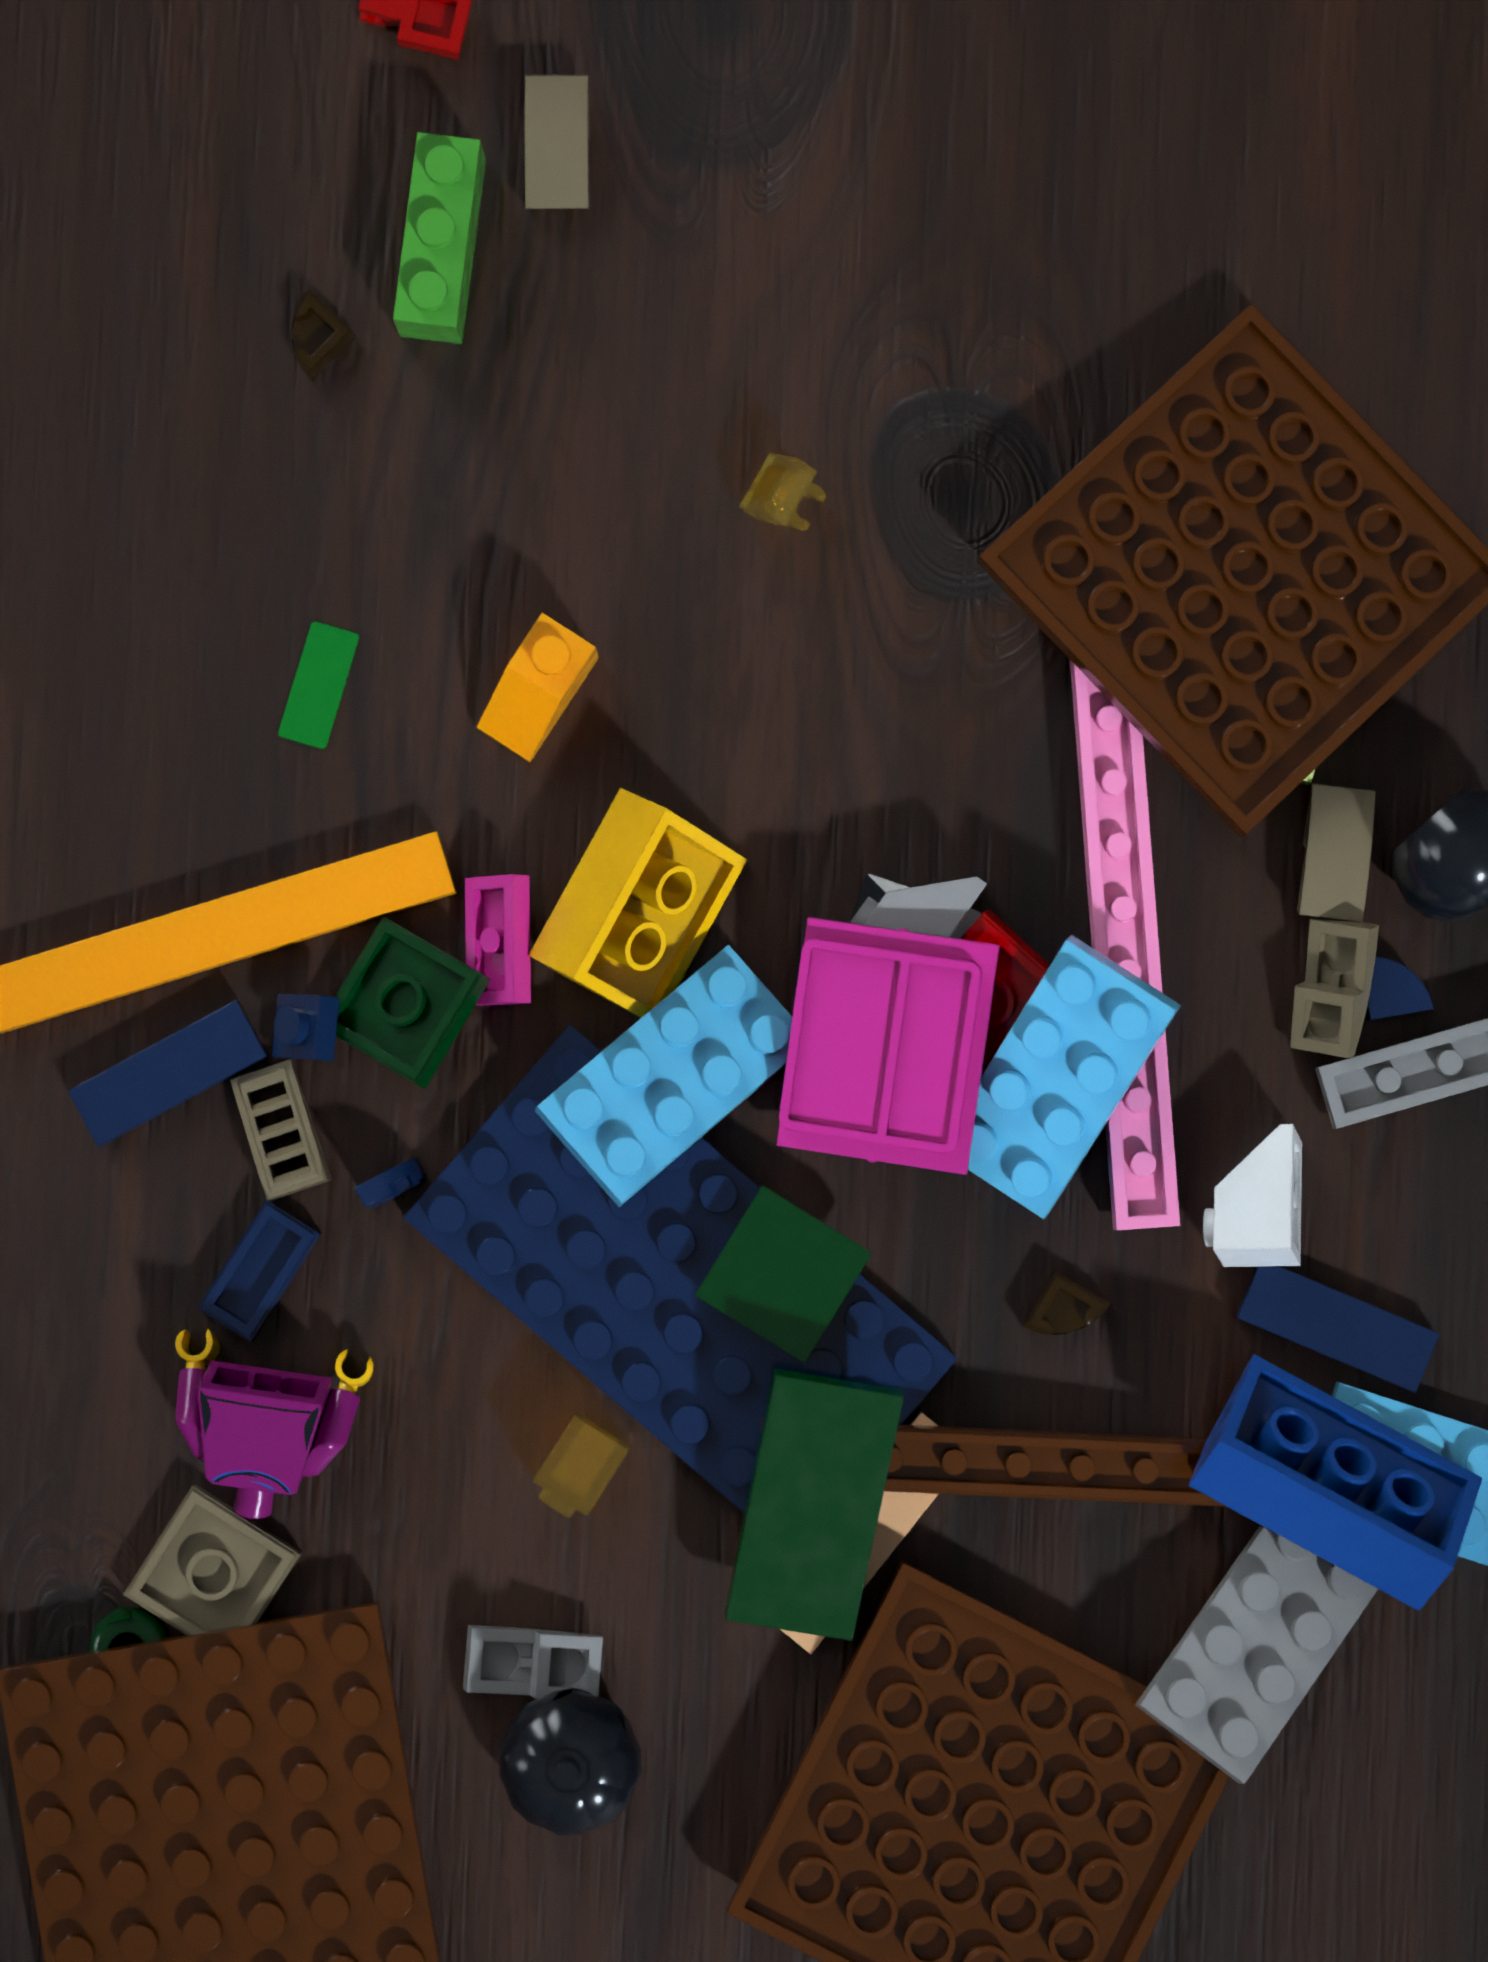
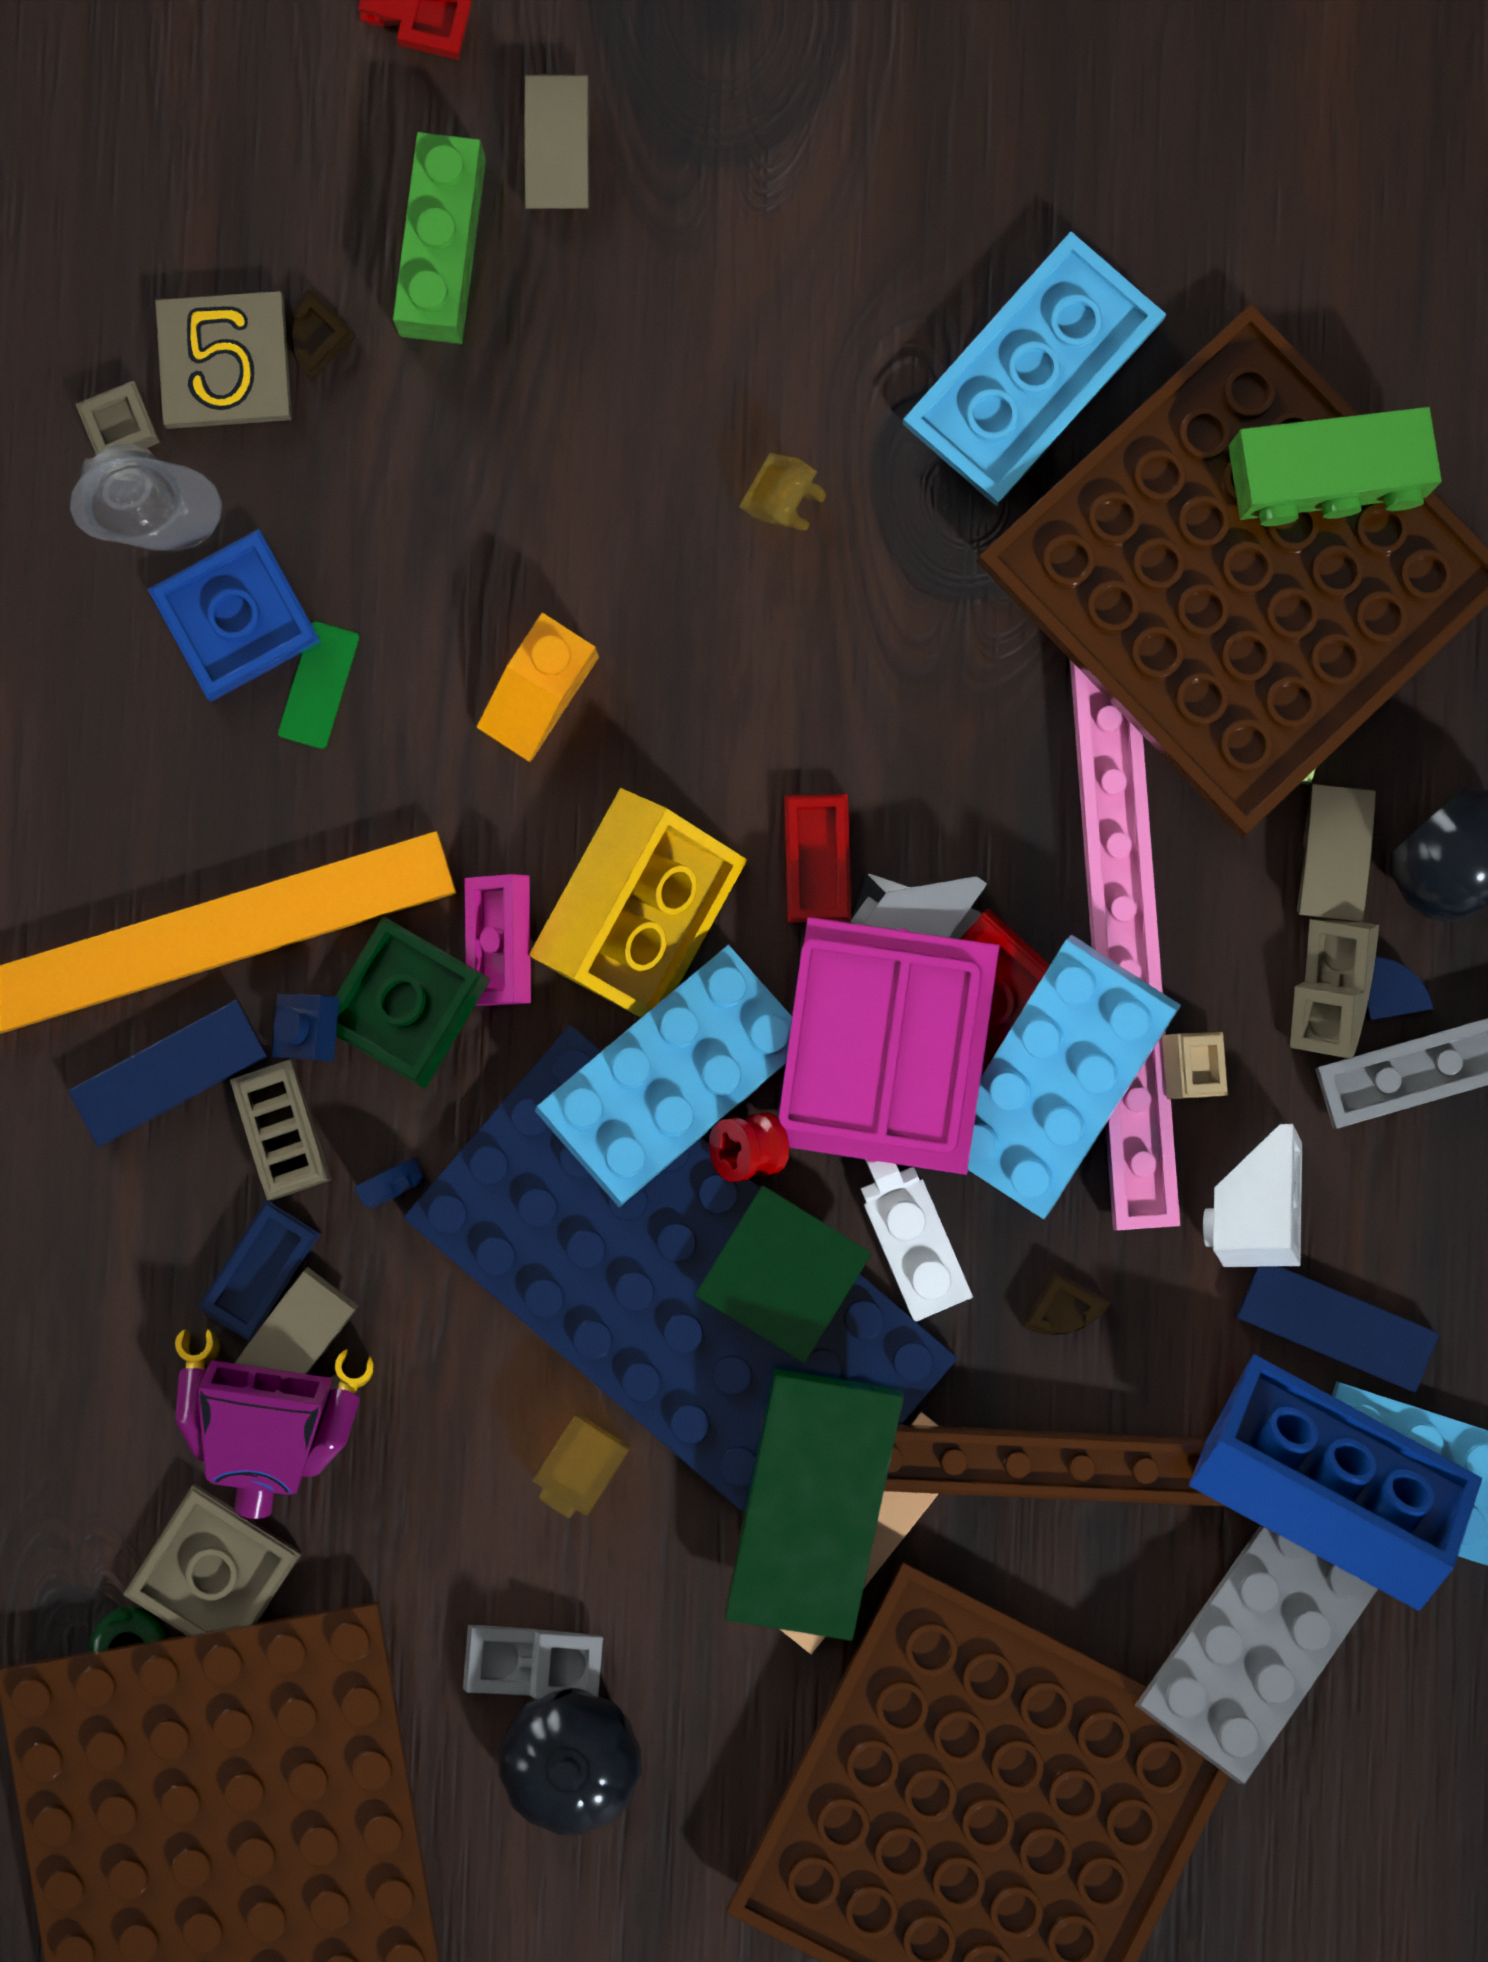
none -> clear piece [70,444,222,551]
none -> dark tan tile [76,380,160,466]
none -> blue tile [148,529,321,702]
none -> dark tan tile [155,291,292,429]
none -> dark tan slope [234,1267,359,1374]
none -> red wheel [709,1112,789,1182]
none -> red tile [784,794,851,924]
none -> white hinge [861,1159,973,1322]
none -> medium azure plate [903,232,1166,507]
none -> tan tile [1162,1032,1228,1099]
none -> bright green brick [1228,407,1442,526]

